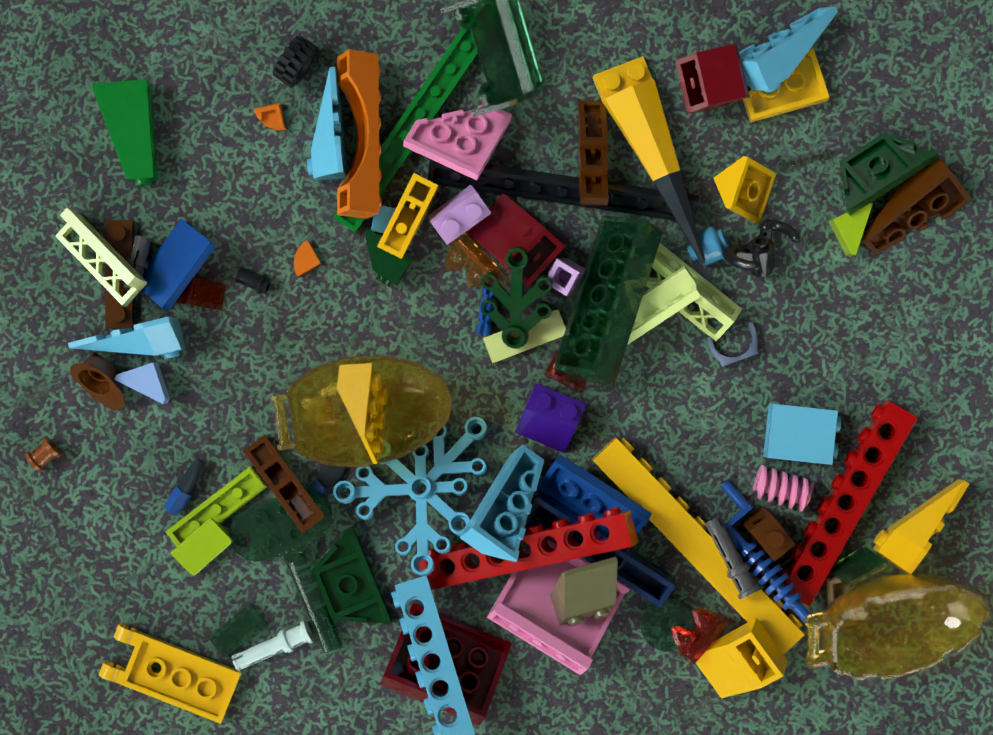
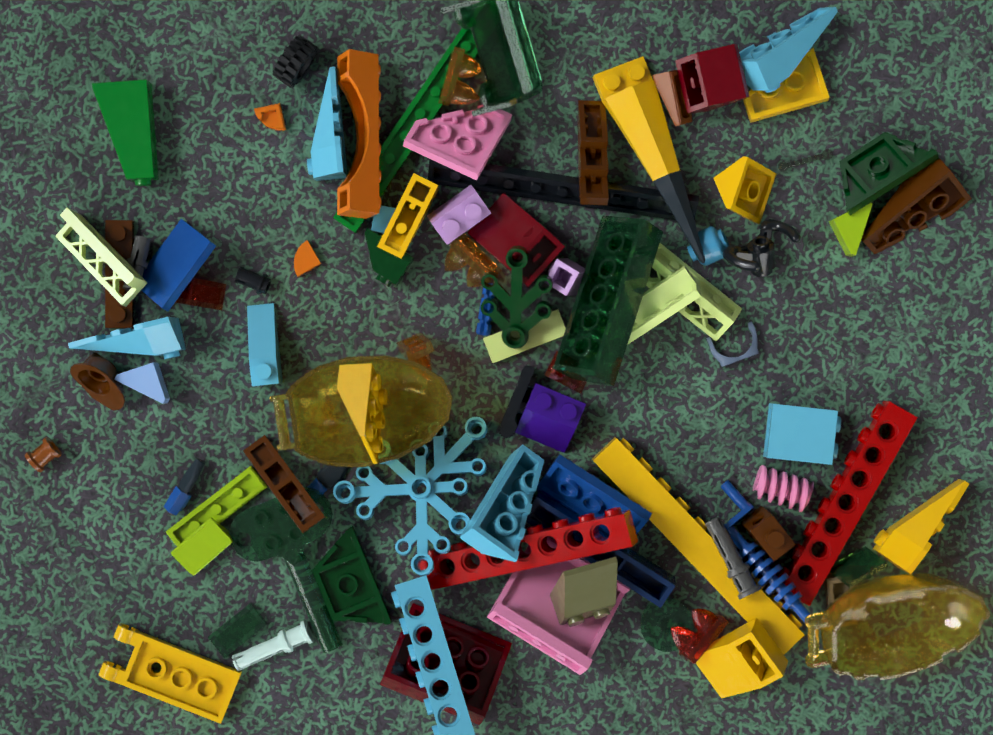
none -> medium azure slope [247,303,283,386]
none -> clear orange tile [396,332,435,379]
none -> clear orange tile [438,47,482,106]
none -> black hinge [499,365,538,438]
none -> dark orange slope [653,69,692,126]

